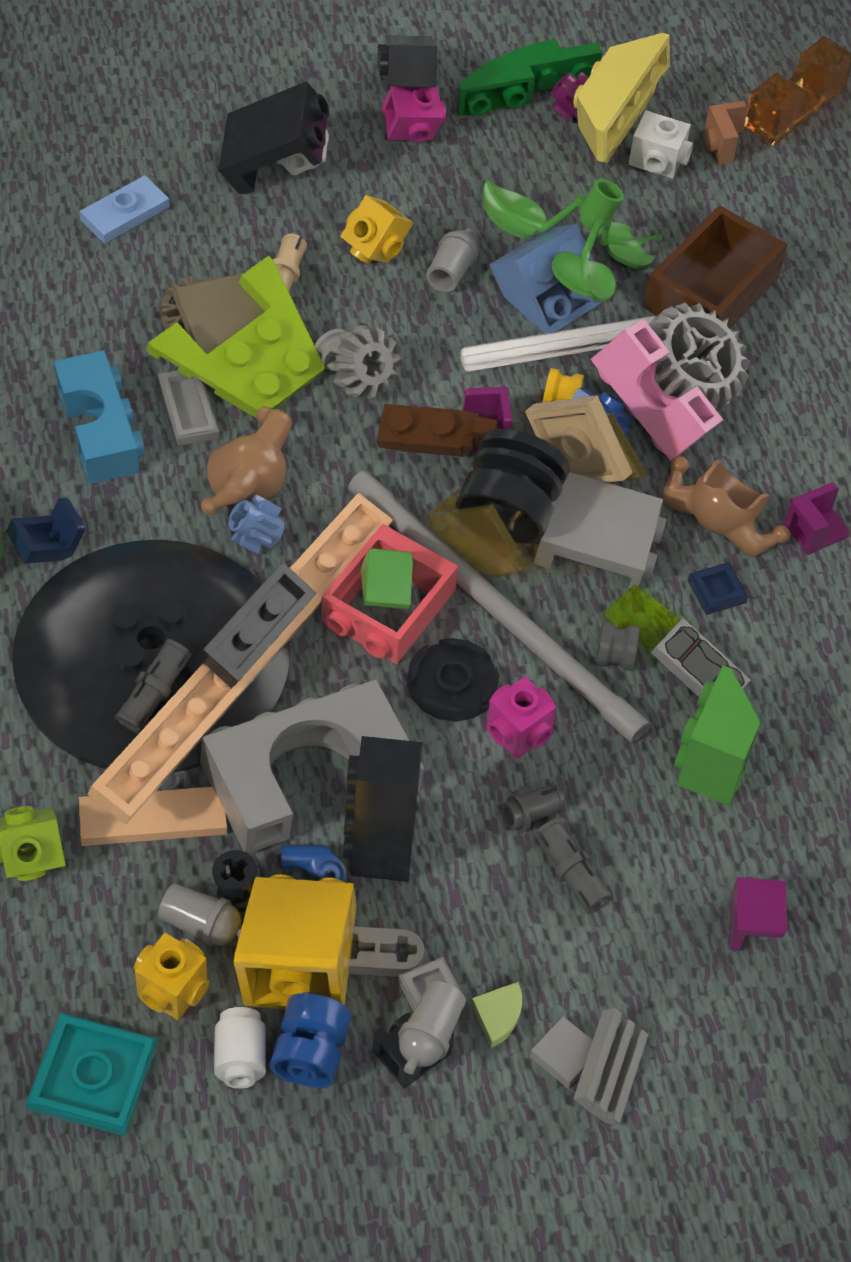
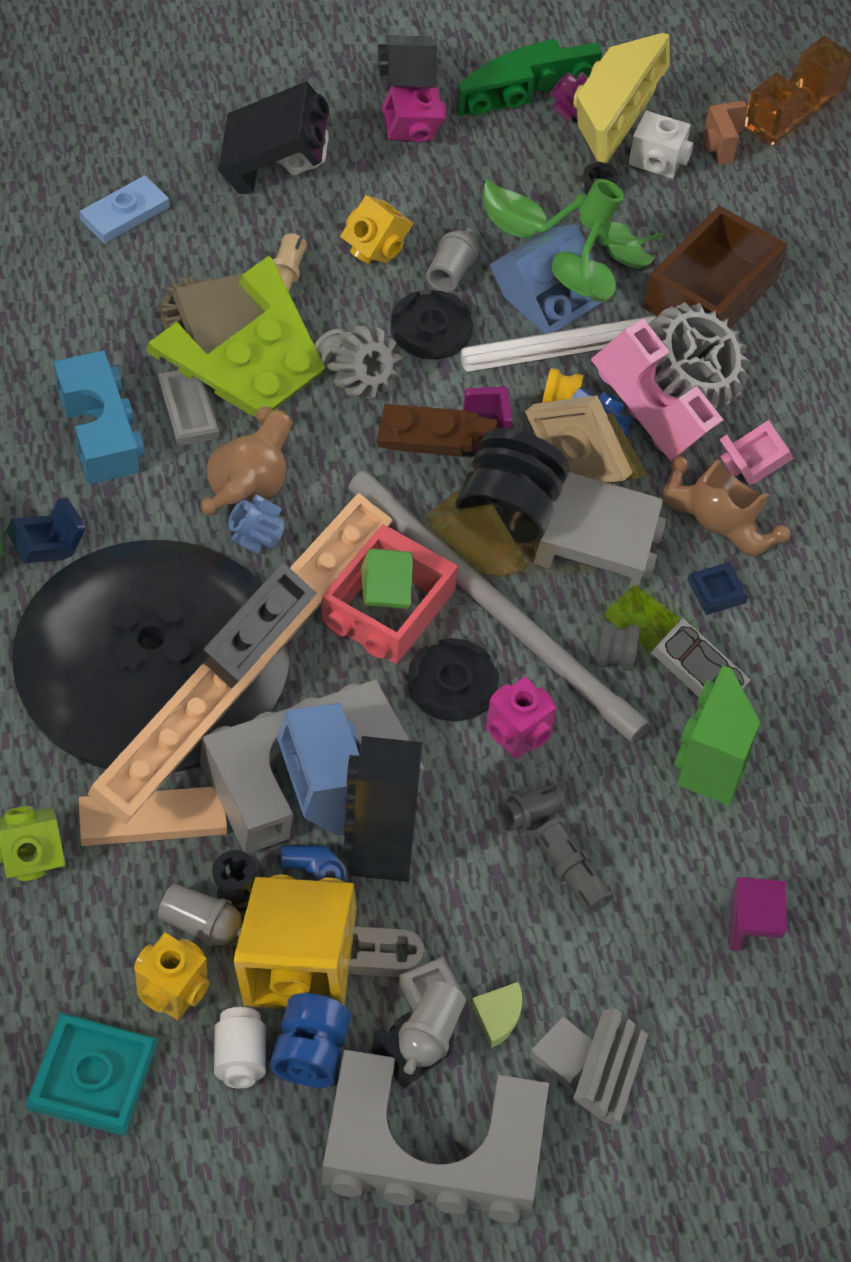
dark grey pin [115,639,192,734] -> none
magenta panel [784,482,850,555] -> none
none -> medium blue slope [277,703,359,836]
none -> light grey arch [322,1050,549,1223]
none -> black tile [391,290,473,360]
none -> black bush [581,162,618,195]
none -> bright pink bracket [720,420,794,485]

